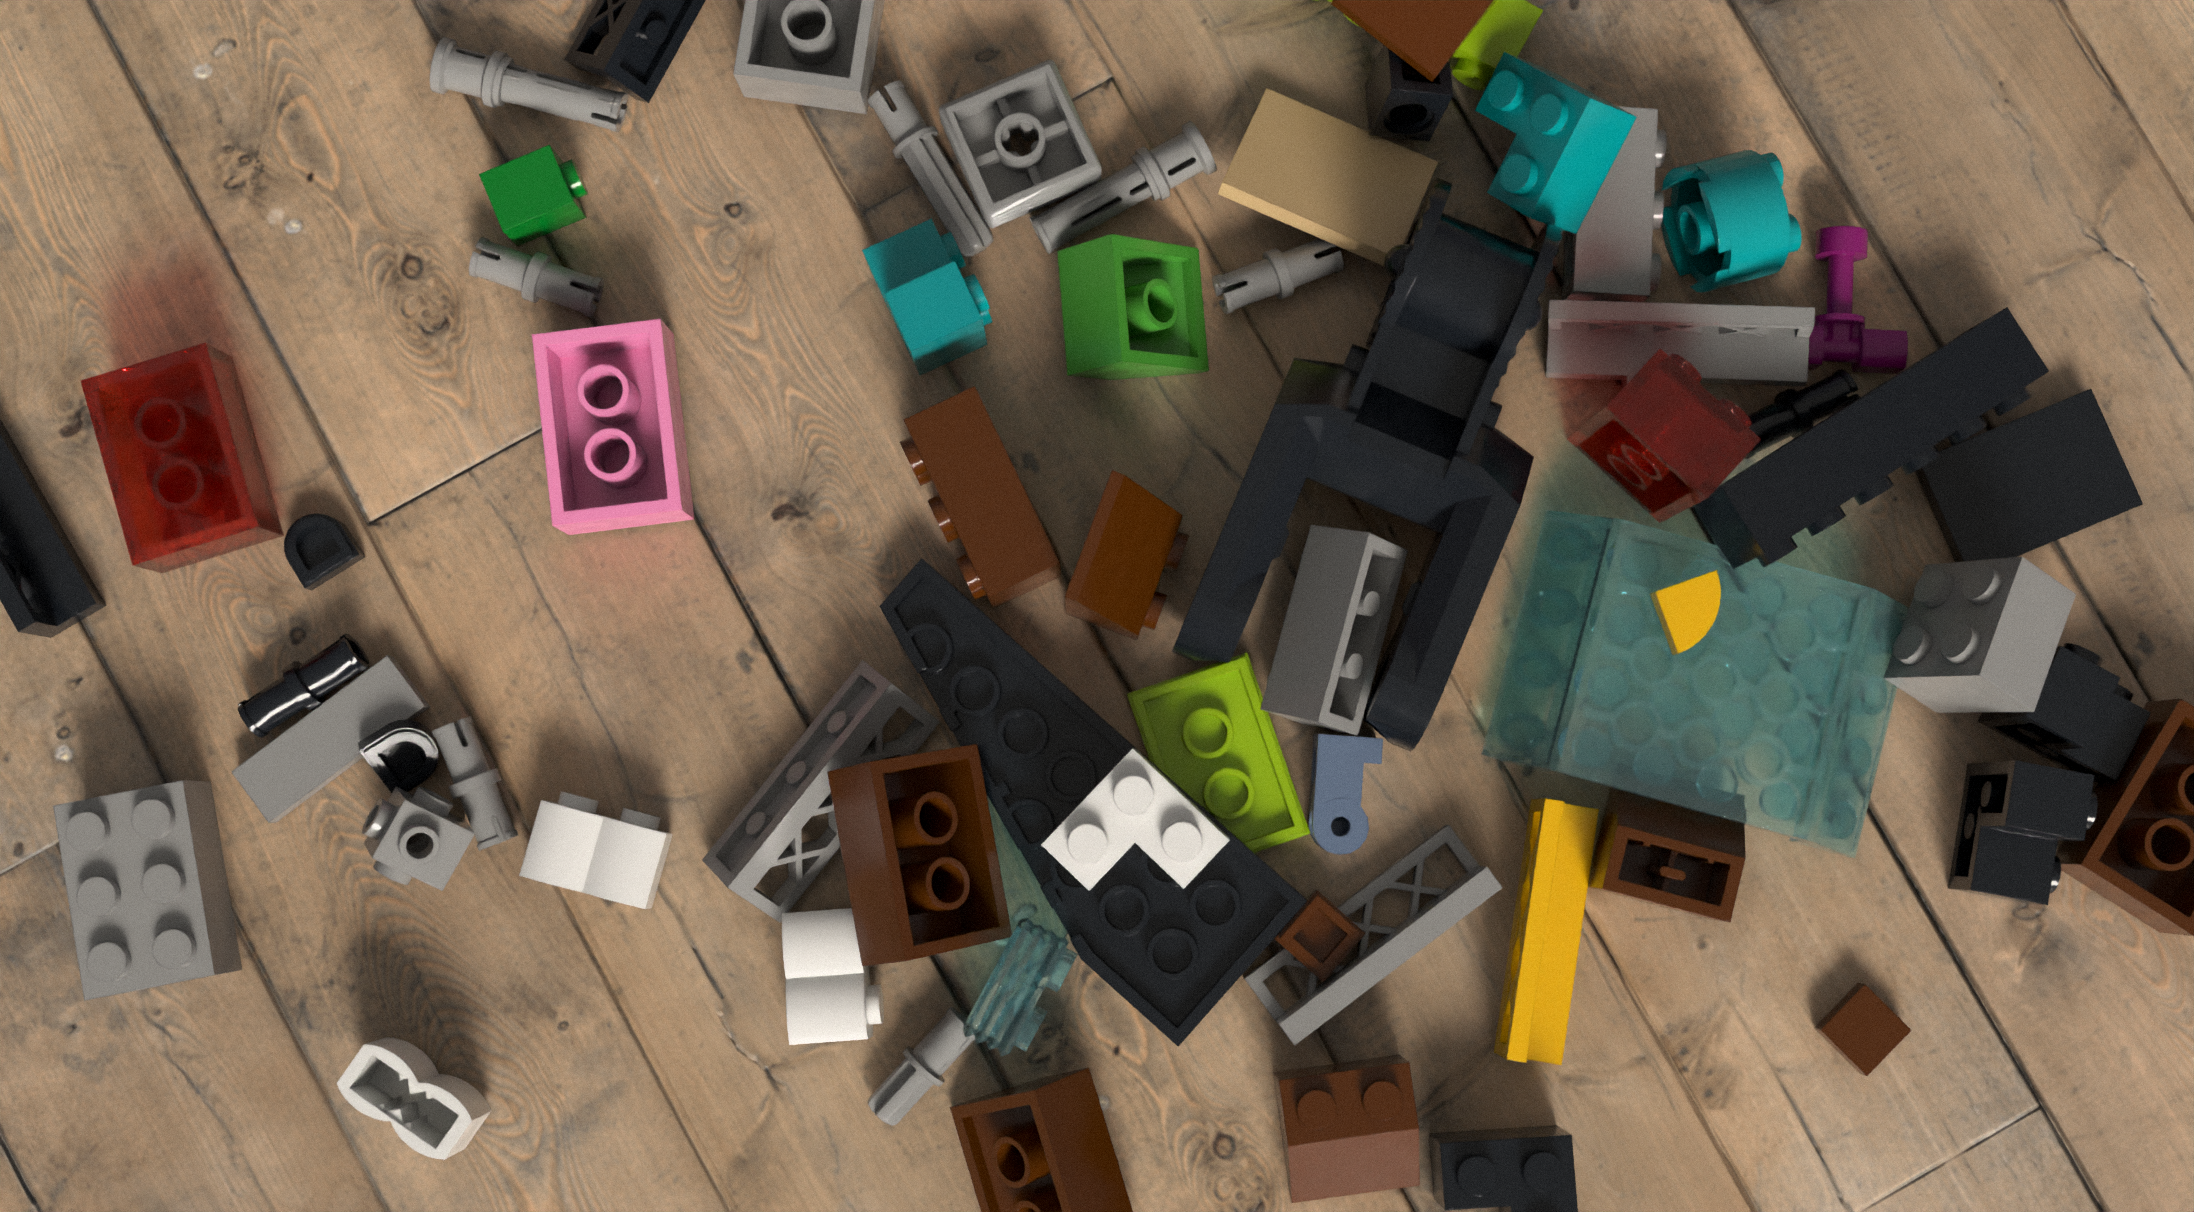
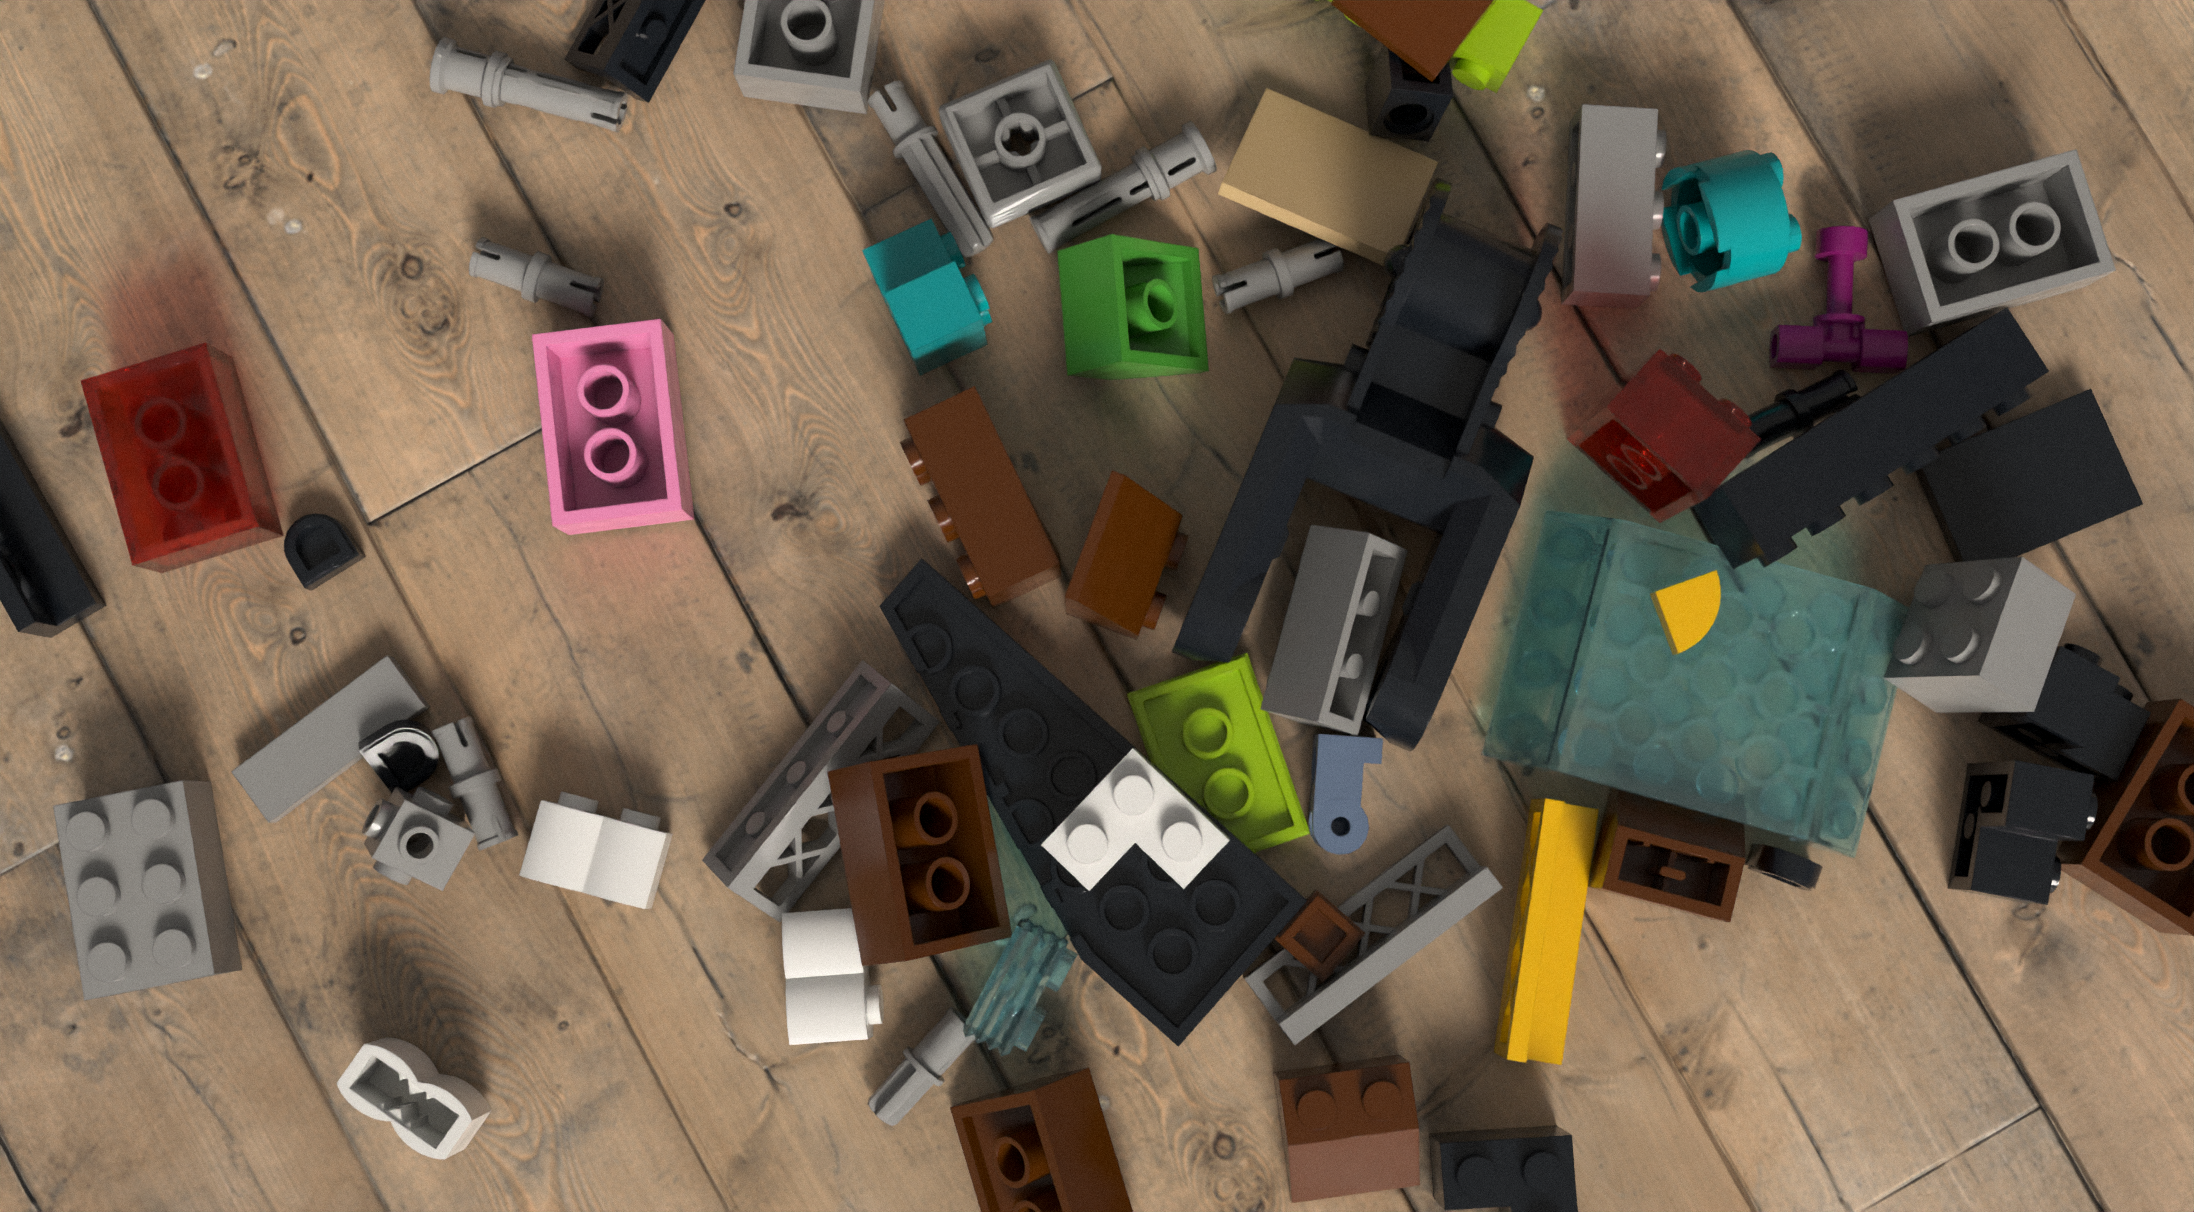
black pin [238,633,370,738] -> none
green brick [479,145,588,246] -> none
teal brick [1475,52,1637,234] -> none
light grey fence [1546,300,1815,387] -> none
reddish brown tile [1814,983,1912,1076] -> none
none -> black tile [1745,844,1823,891]
none -> light grey brick [1869,149,2116,337]

